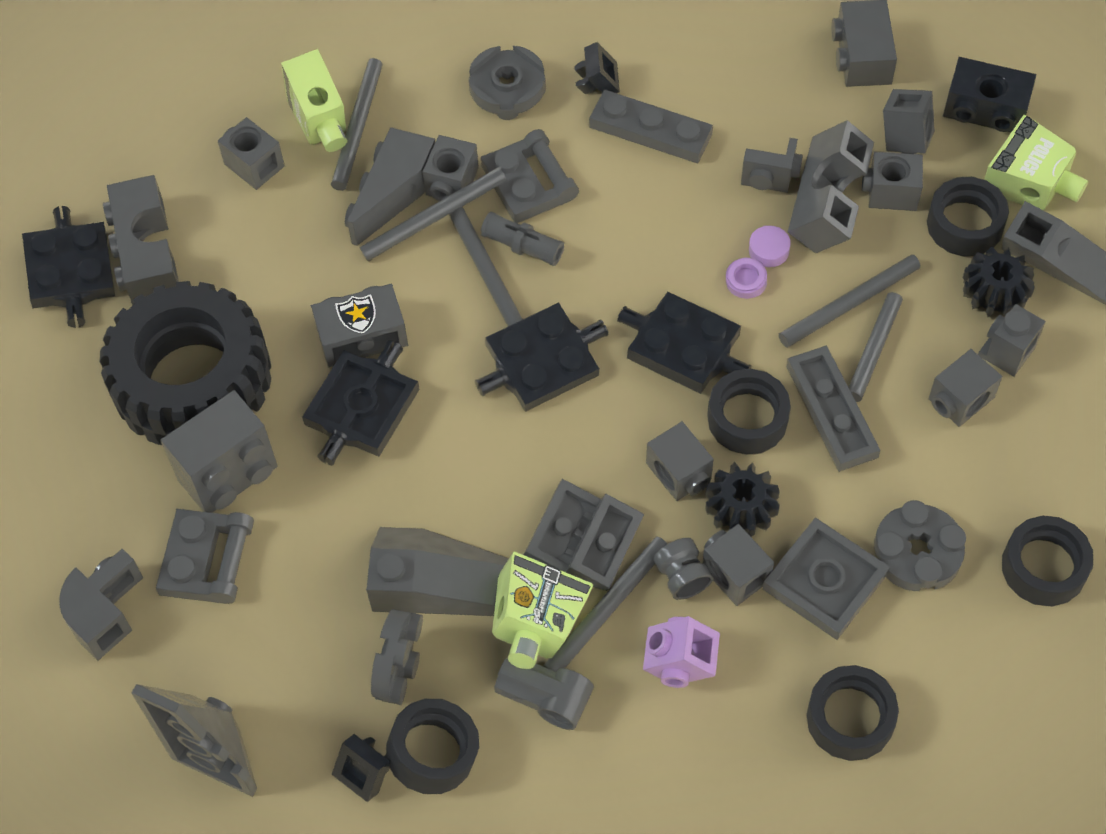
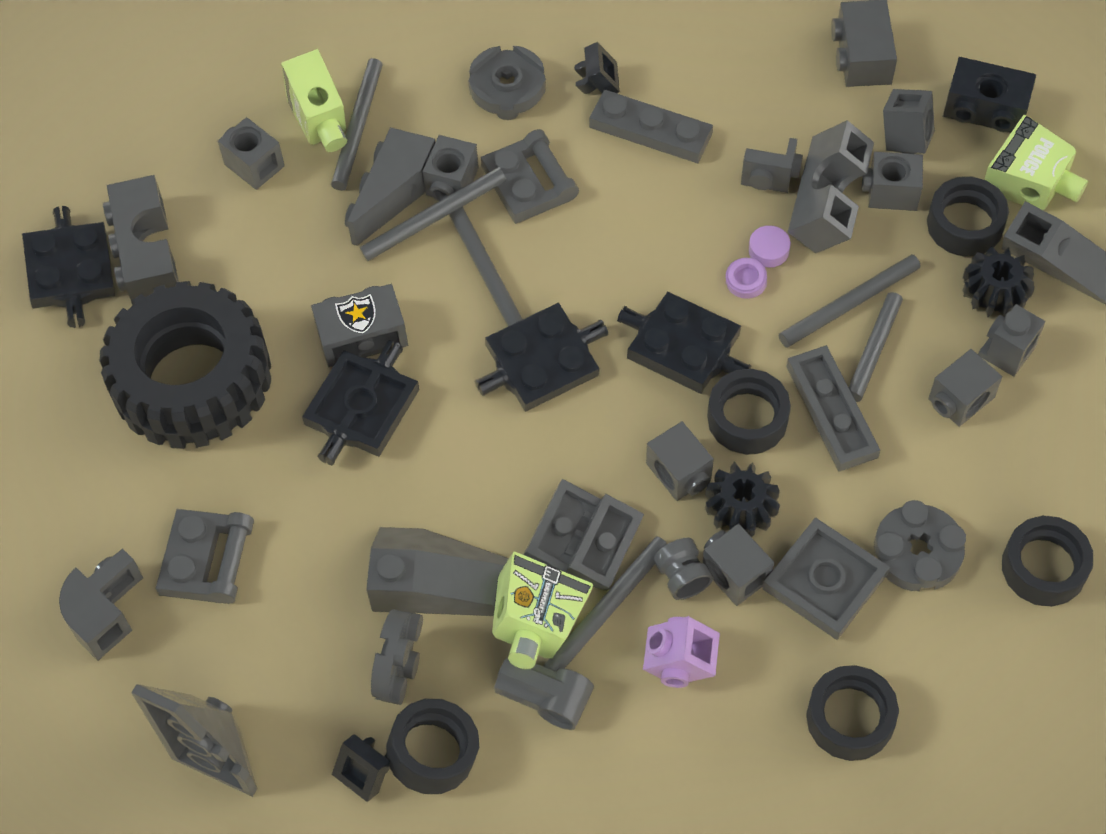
dark grey brick [161,390,278,513] -> none
dark grey pin [481,212,564,266] -> none

